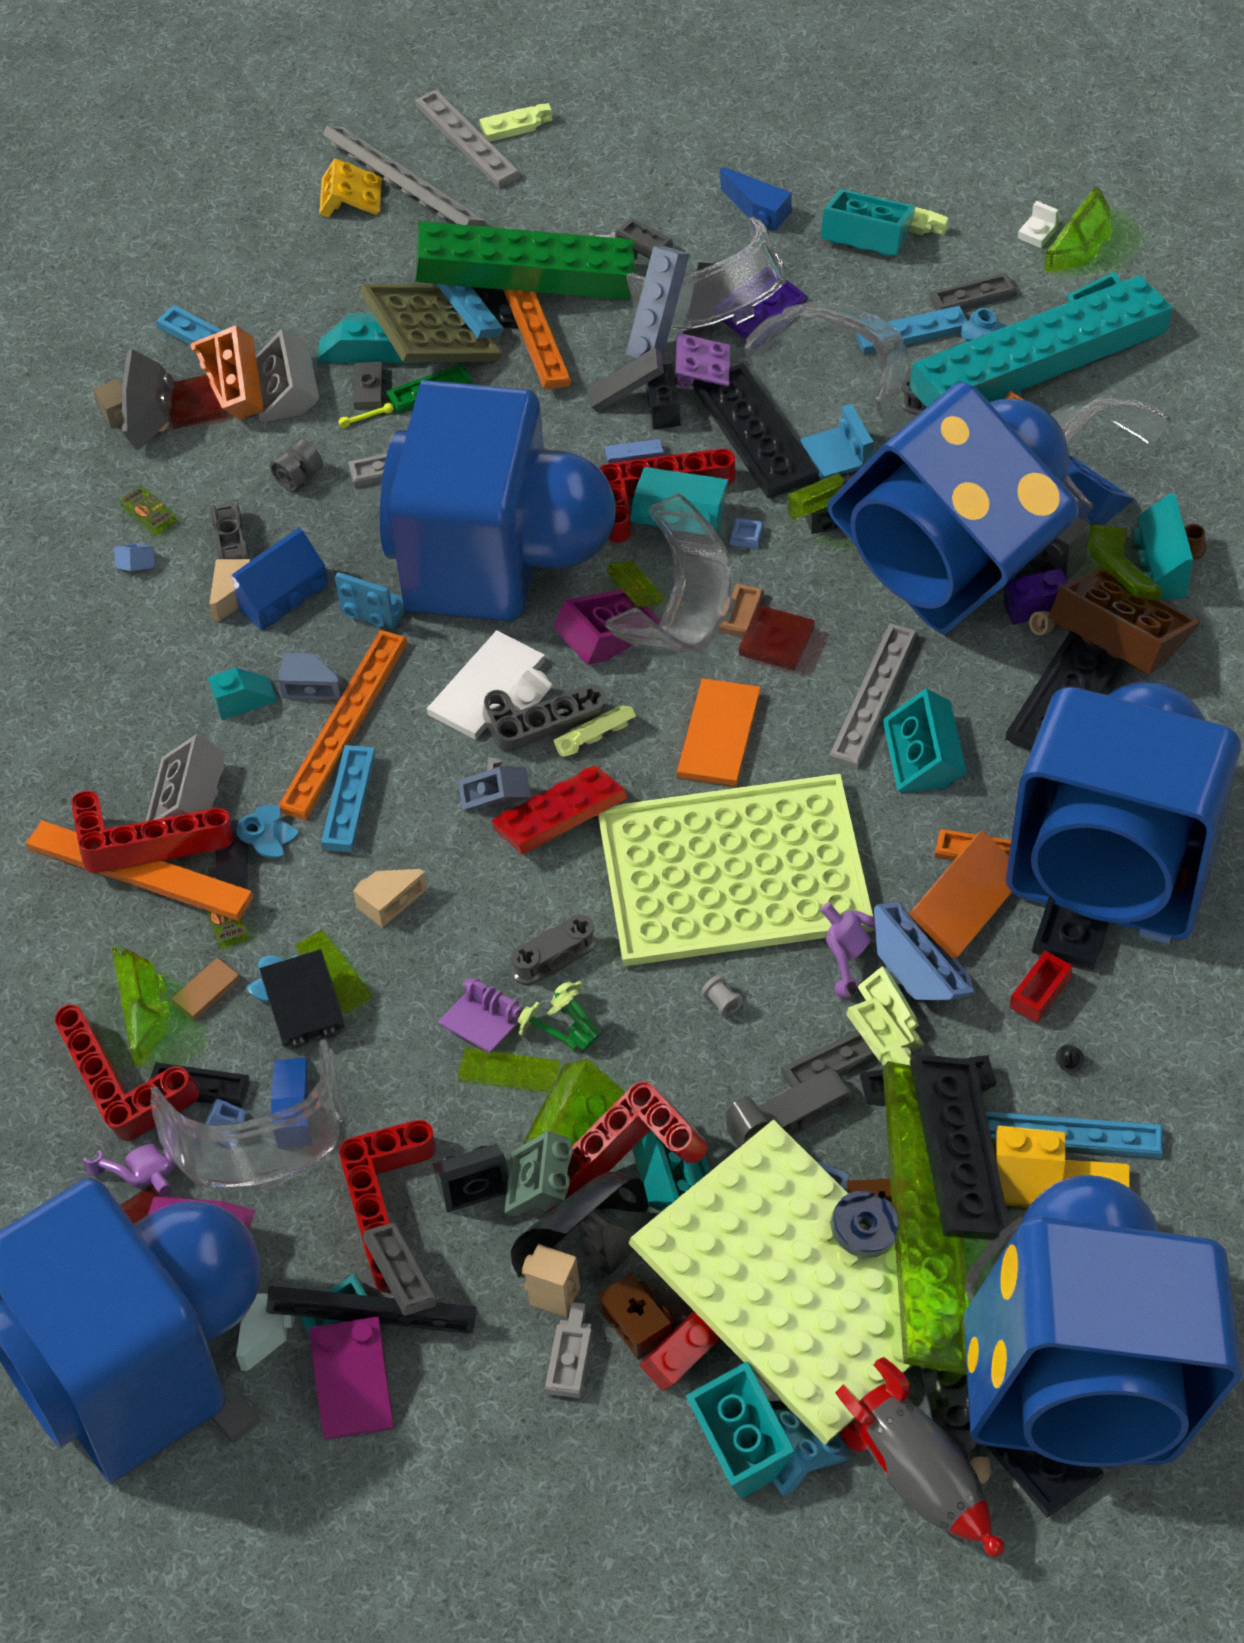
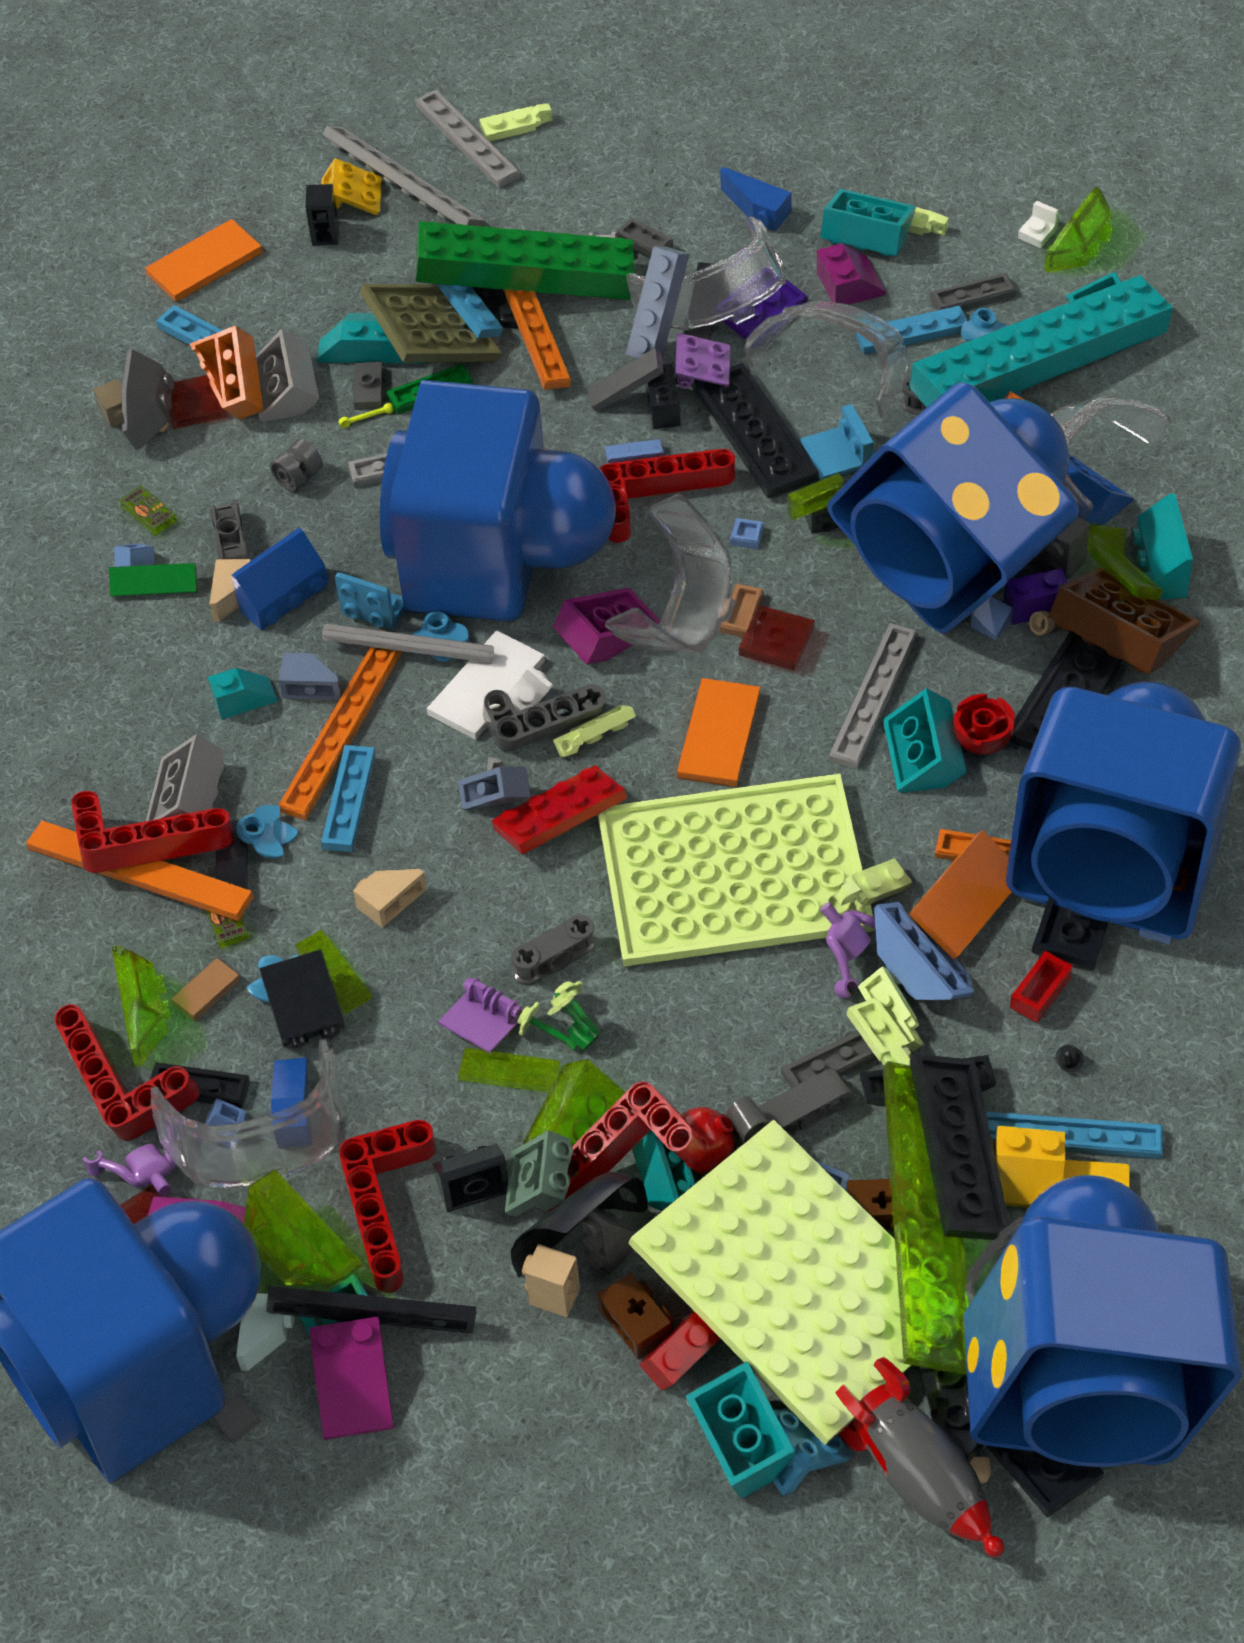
dark grey tile [363,1222,437,1316] -> none
light grey hinge [545,1302,592,1398] -> none
clear neon green tile [606,561,664,607] -> none
teal slope [630,467,729,537] -> none
light grey bush [701,975,743,1018] -> none
dark blue plate [830,1190,900,1258] -> none
reddish brown piece [1184,524,1207,560] -> none
none -> green tile [108,563,198,596]
none -> orange tile [145,219,263,302]
none -> clear neon green wedge [244,1169,362,1285]
none -> black brick [305,184,339,246]
none -> light grey axle [322,623,494,663]
none -> dark azure plate [413,611,469,662]
none -> red cylinder [682,1106,735,1175]
none -> magenta slope [817,243,886,309]
none -> yellowish green hinge [834,858,913,907]
none -> red cylinder [953,694,1015,756]
none -> medium blue slope [971,597,1013,640]

